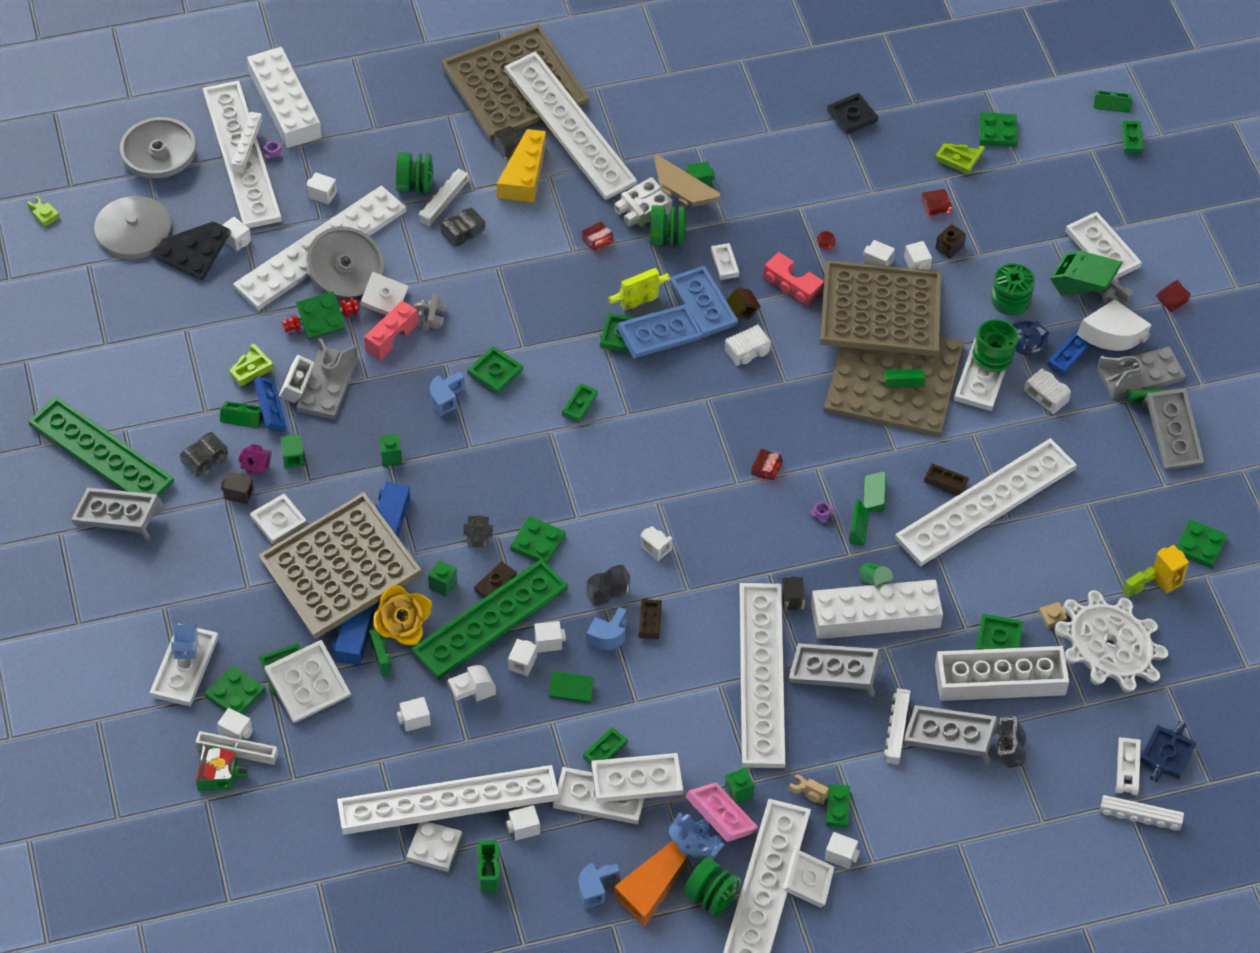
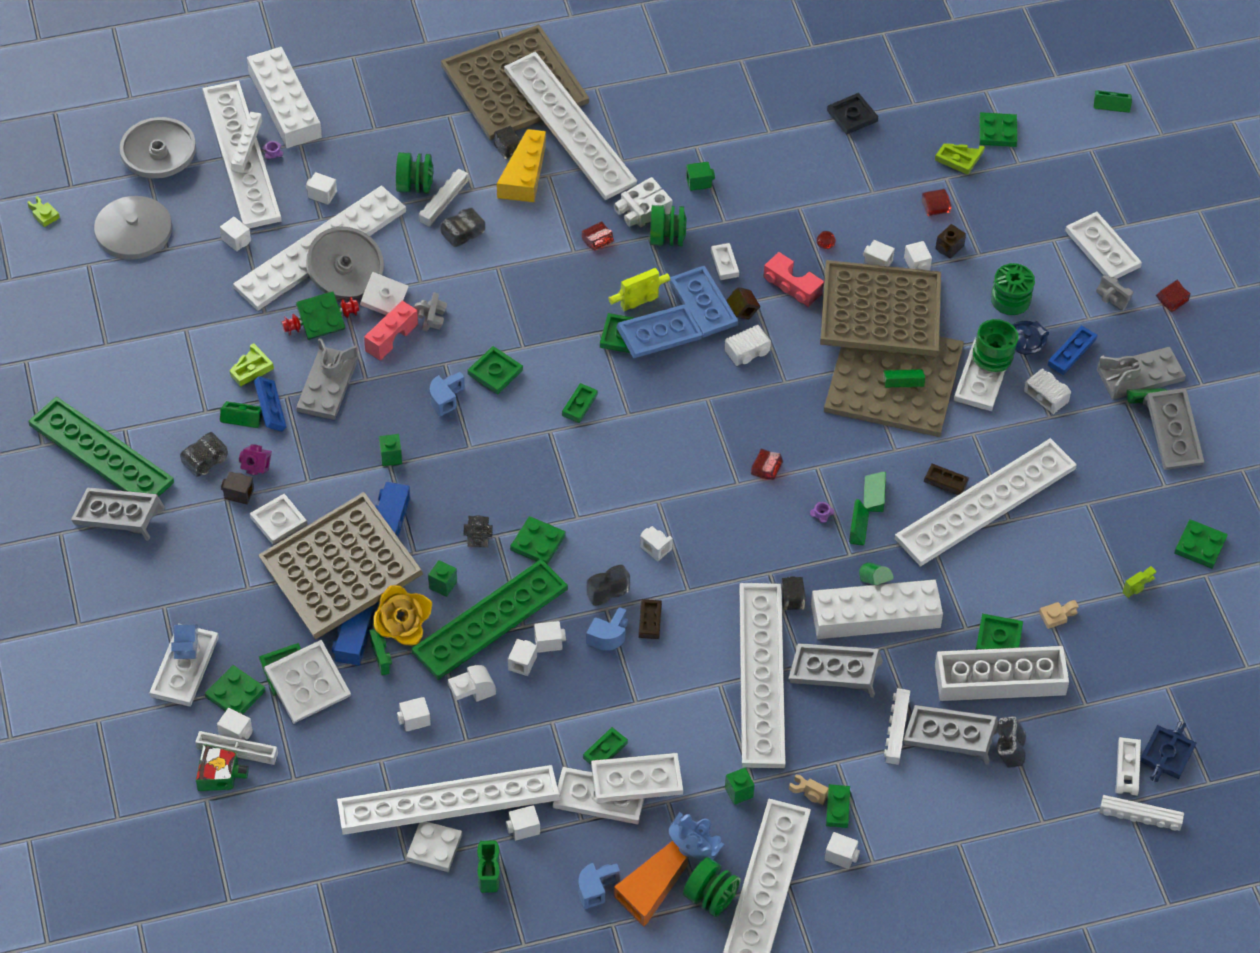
black plate [153,221,232,280] -> none
white brick [279,355,315,404] -> none
green brick [281,435,305,468] -> none
dark brown plate [474,561,517,598] -> none
green slope [549,671,594,703] -> none
tan wedge [654,154,721,207] -> none
bright pink plate [685,782,758,842] -> none
white plate [783,849,834,908] -> none
green slope [1050,251,1123,295] -> none
white plate [1055,590,1168,692] -> none
white brick [1077,299,1151,351] -> none
green plate [1121,121,1143,154] -> none
yellow brick [1153,545,1189,594] -> none

